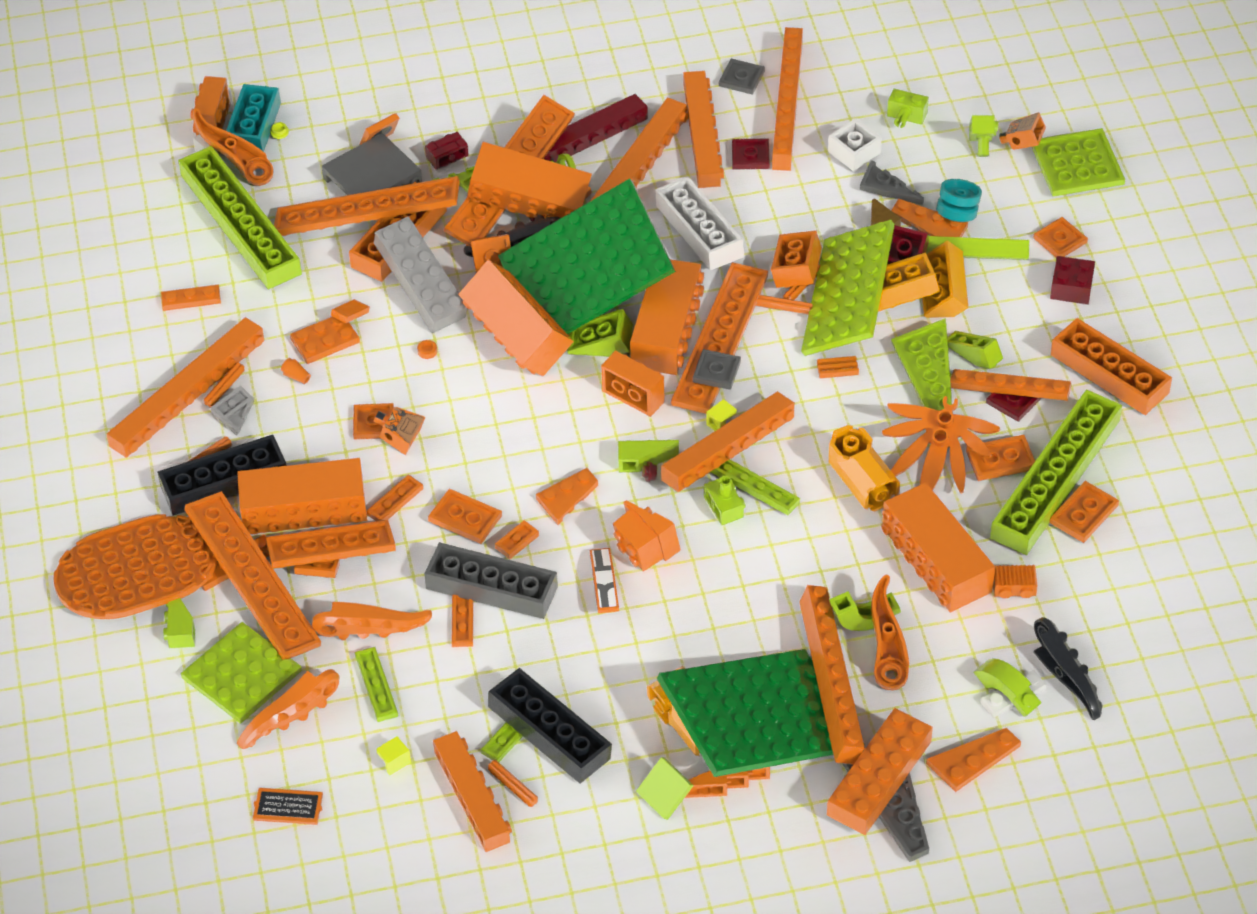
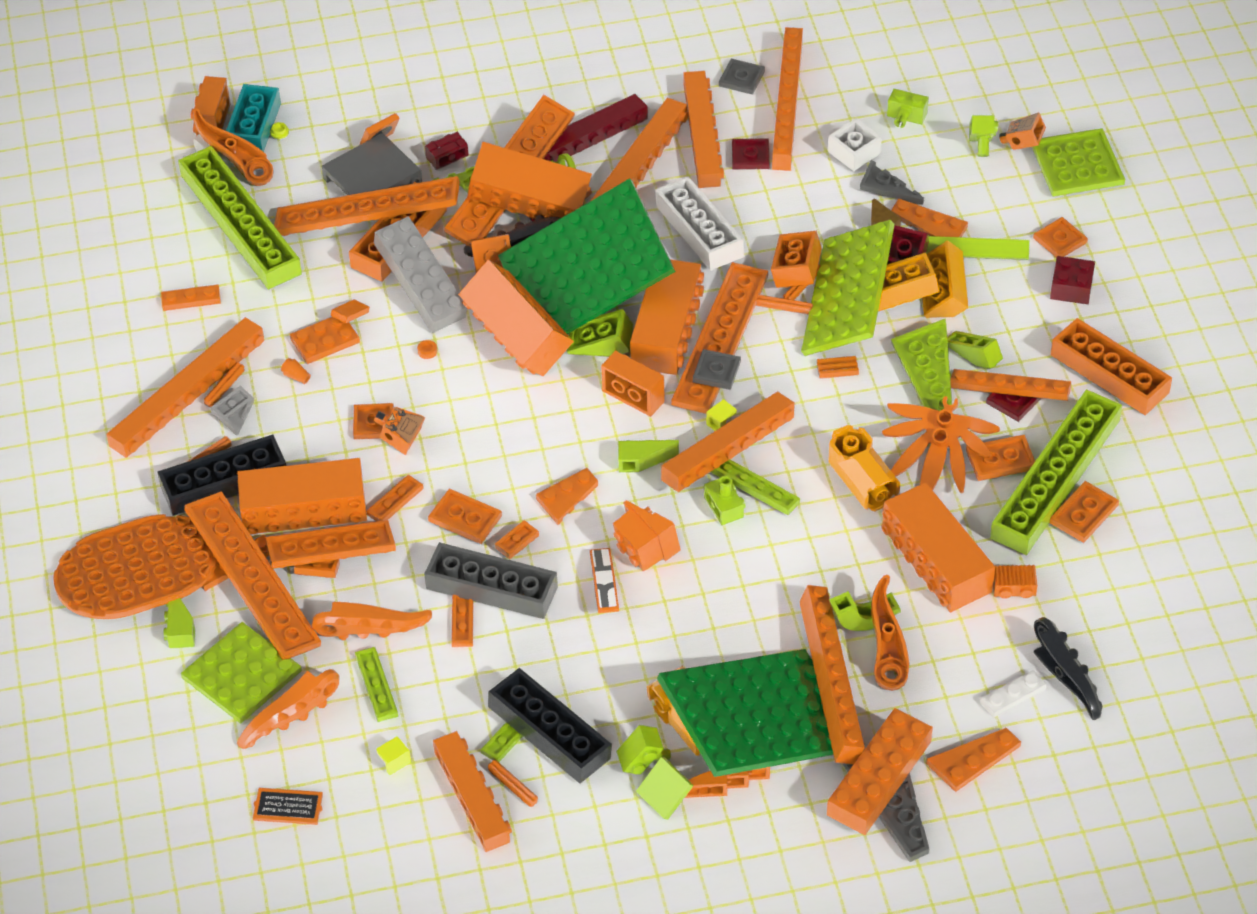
dark red plate [642,462,657,482] -> none
teal wheel [936,179,982,222] -> none
lime arch [973,658,1042,717] -> none
none -> lime brick [616,725,671,775]

